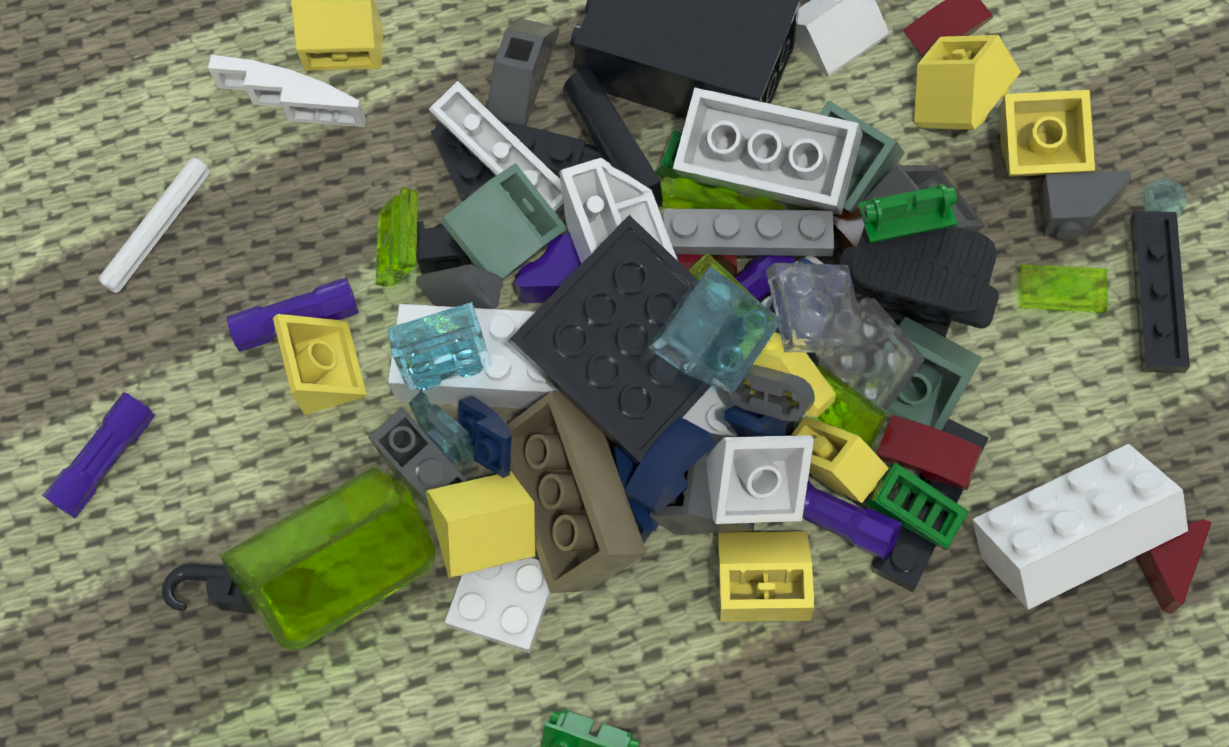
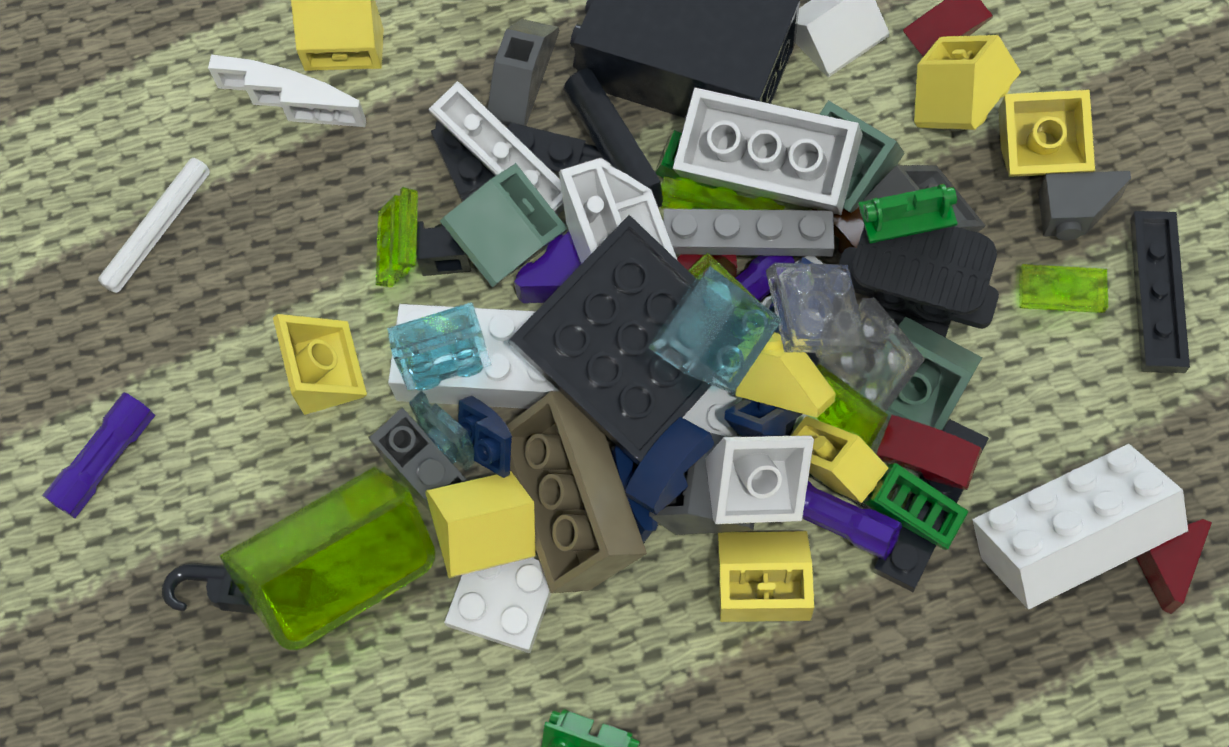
dark purple axle [226,277,359,352] -> none
dark grey slope [416,264,503,309] -> none
dark grey beam [727,364,815,422] -> none
clear light blue tile [1142,179,1187,217] -> none

